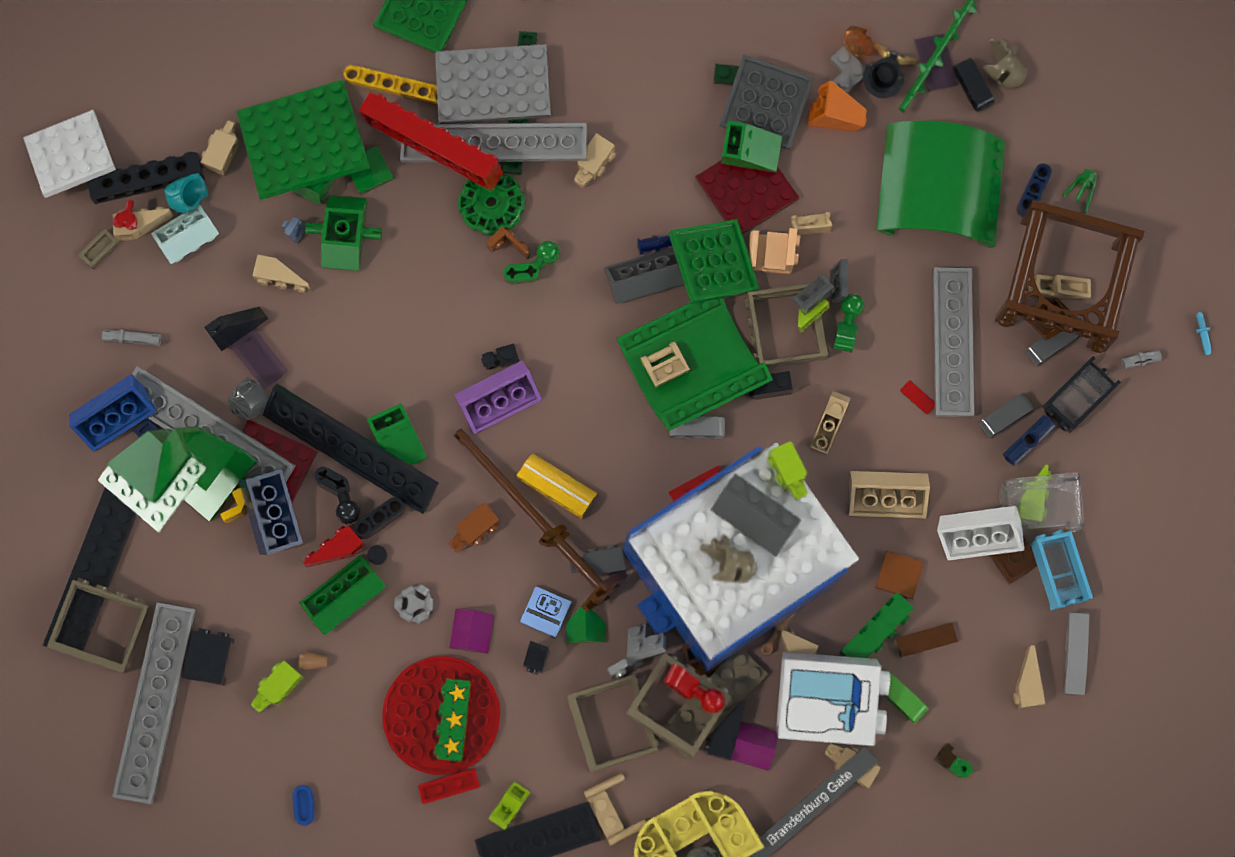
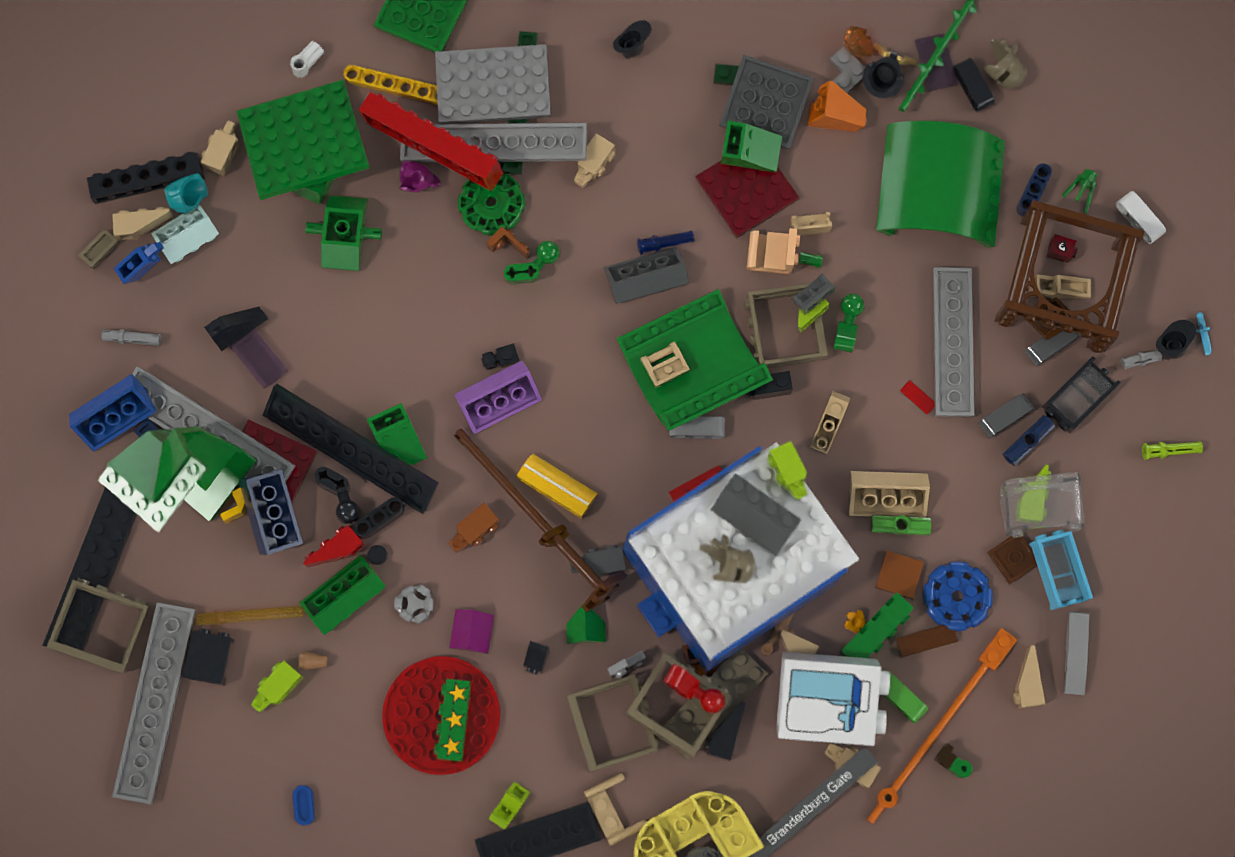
white plate [23,110,116,198] -> none
red rock [113,200,138,230] -> none
dark grey piece [228,378,269,420] -> none
tan slope [252,255,311,293] -> none
sand blue tile [281,217,306,243] -> none
green tile [350,146,394,195] -> none
red plate [417,768,481,805] -> none
light blue tile [520,587,571,638] -> none
light grey plate [627,623,666,662] -> none
green plate [669,219,759,304] -> none
magenta slope [731,721,778,771] -> none
dark grey tile [830,259,848,306] -> none
white slope [937,506,1024,560] -> none
none -> blue hinge [113,242,164,284]
none -> clear yellow axle [196,606,303,626]
none -> white piece [290,41,324,78]
none -> magenta helmet [399,161,441,192]
none -> black piece [613,20,652,59]
none -> green pin [799,251,823,269]
none -> light orange plant [844,610,866,633]
none -> orange bar [867,628,1017,824]
none -> bright green piece [871,515,931,536]
none -> blue plate [923,561,993,631]
none -> dark red brick [1046,234,1078,263]
none -> white beam [1116,191,1166,244]
none -> lime pin [1142,441,1203,460]
none -> black piece [1156,320,1196,360]

